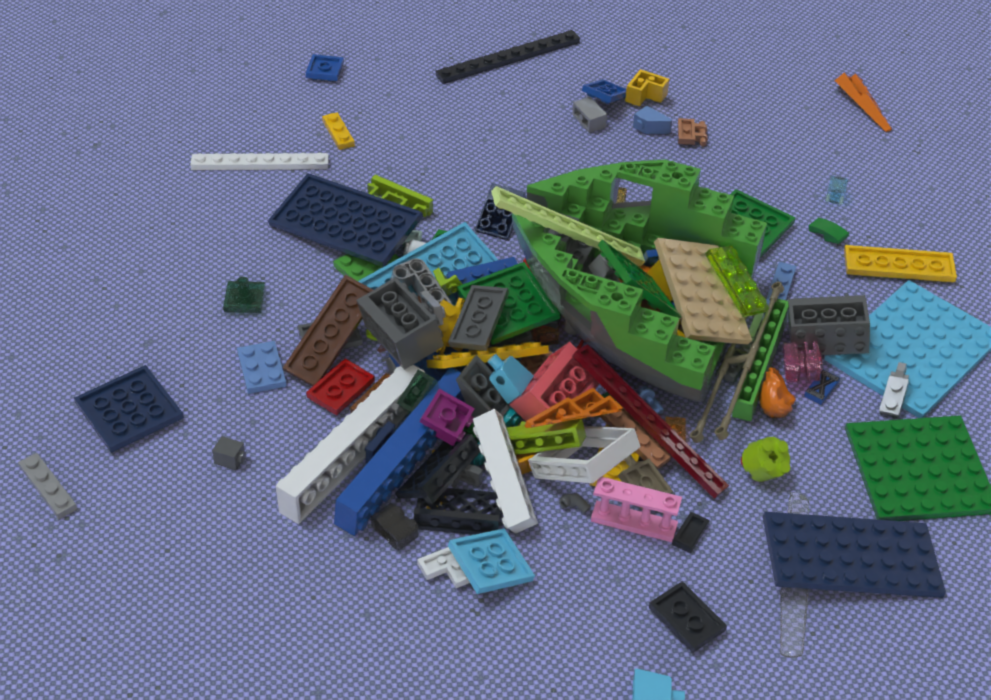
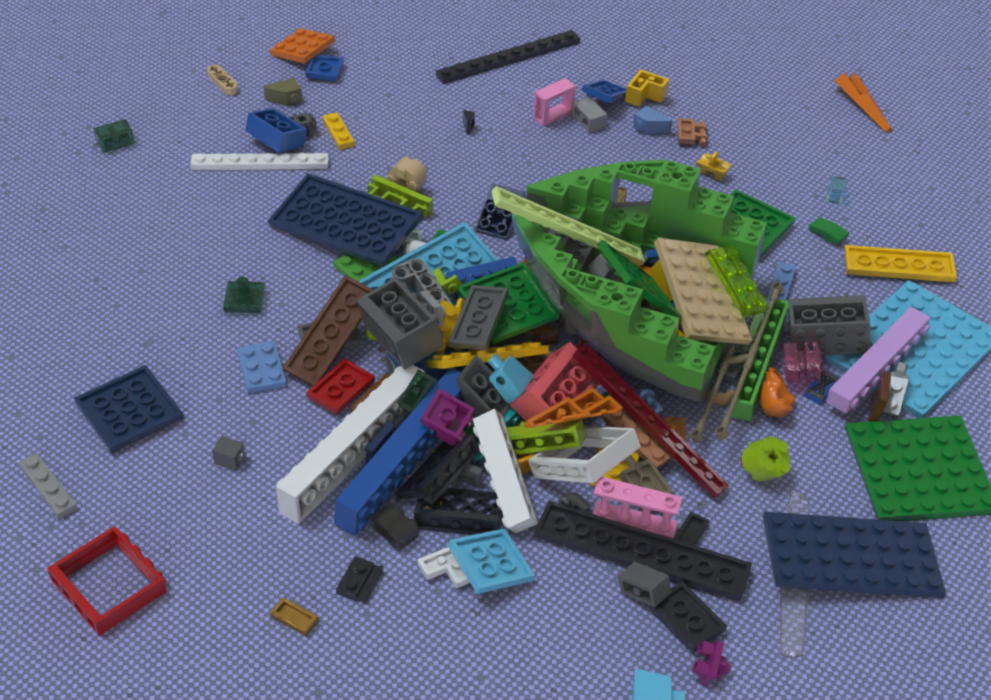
none -> red window [47,526,167,636]
none -> clear green brick [93,119,135,153]
none -> tan beam [207,64,238,96]
none -> blue brick [245,108,307,153]
none -> olive slope [263,78,302,105]
none -> orange plate [269,28,336,63]
none -> pearl gold tile [270,597,319,637]
none -> dark grey gear [290,112,317,138]
none -> black plate [336,556,384,604]
none -> tan brick [386,156,428,192]
none -> black slope [463,110,475,135]
none -> bright pink window [533,78,576,126]
none -> black plate [534,500,752,602]
none -> dark grey brick [618,561,672,607]
none -> magenta hips [692,640,731,686]
none -> yellow hips [696,152,731,181]
none -> medium nougat arm [706,389,735,406]
none -> lavender brick [826,307,931,414]
none -> reddish brown tile [868,371,891,422]

